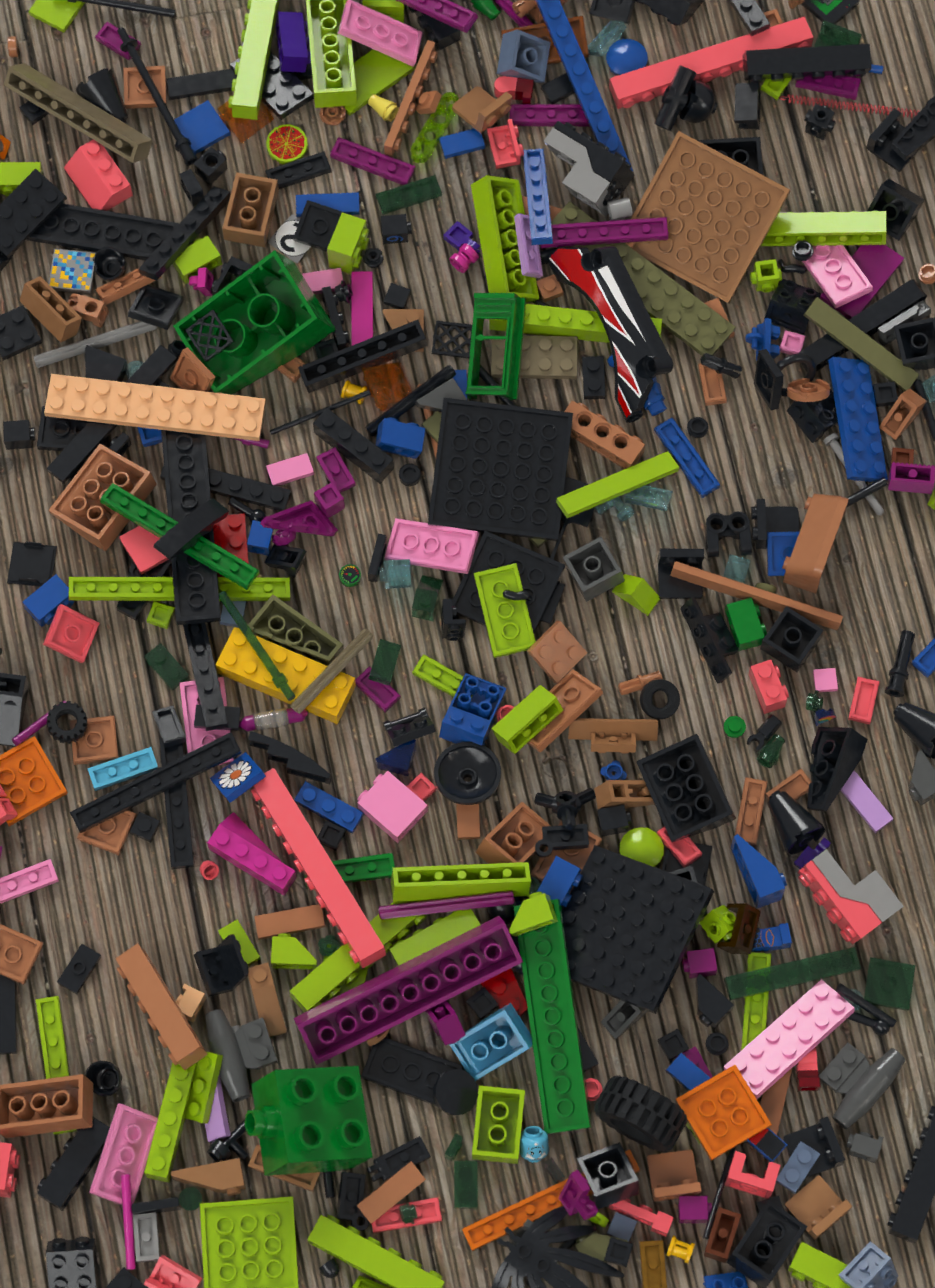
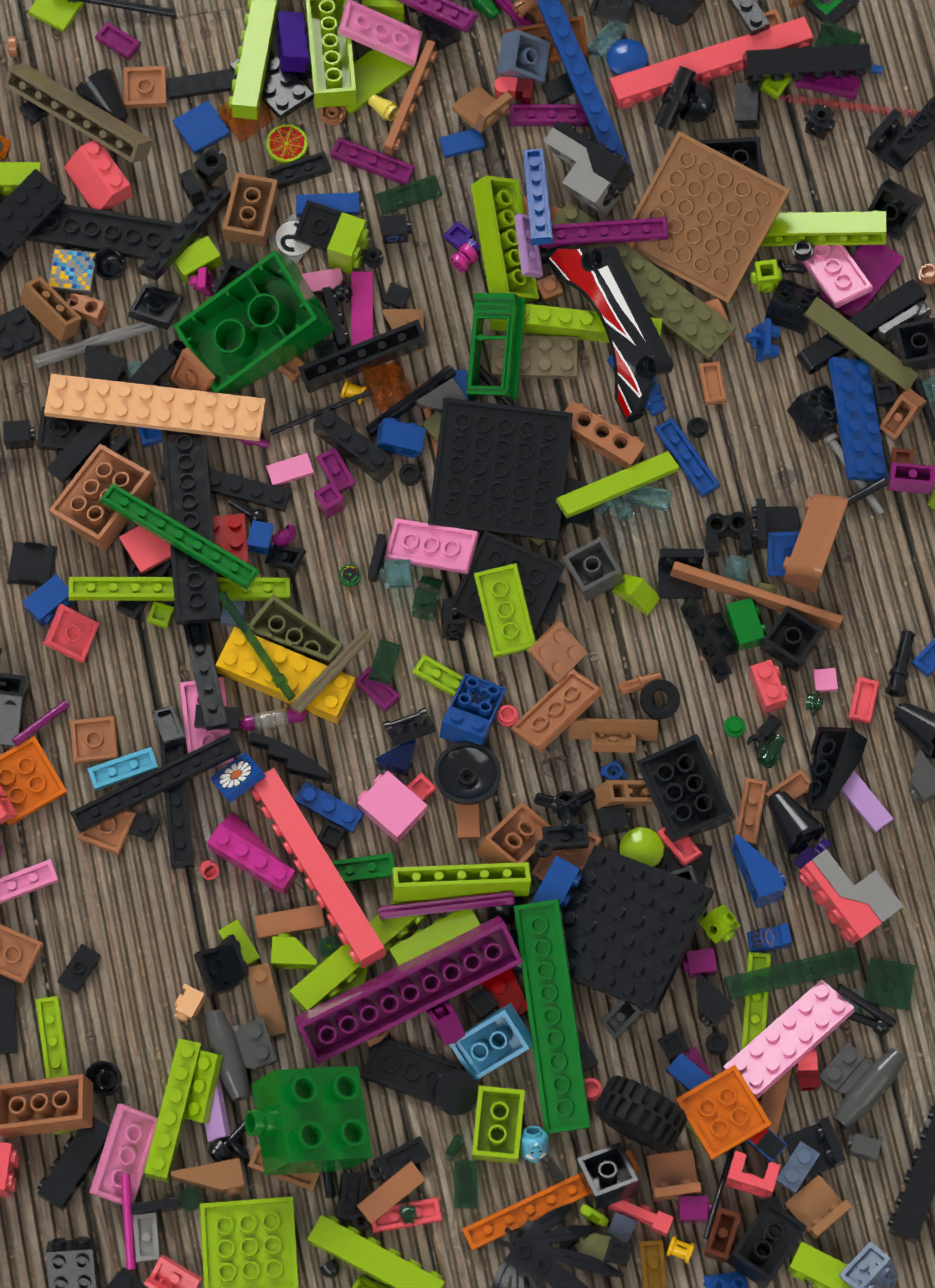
black tyre [47,701,87,744] -> none
nougat tile [95,268,162,305] -> none
nougat brick [115,943,208,1070] -> none
black bar [117,27,198,166] -> none
clear green plate [144,643,189,691] -> none
black slope [153,498,229,560] -> none
black window [185,310,234,362] -> none
magenta wing [260,500,338,537] -> none
clear neon green beam [411,92,459,163] -> none
nougat plate [415,91,442,115] -> none
black window [431,320,472,359] -> none
coral bracket [487,119,524,169] -> none
lime brick [491,685,563,754] -> none
black piece [503,590,532,601] -> none
lime slope [509,891,558,937] -> none
magenta hinge [559,1170,598,1221] -> none
black plate [582,356,605,400] -> none
light grey piece [607,197,632,221] -> none
black axle [700,353,742,379] -> none
dark brown panel [717,903,761,954] -> none
black tile [754,349,816,410] -> none
bright pink tile [780,330,806,355] -> none
nougat tile [787,378,830,402] -> none
clear blue tile [813,708,837,726] -> none

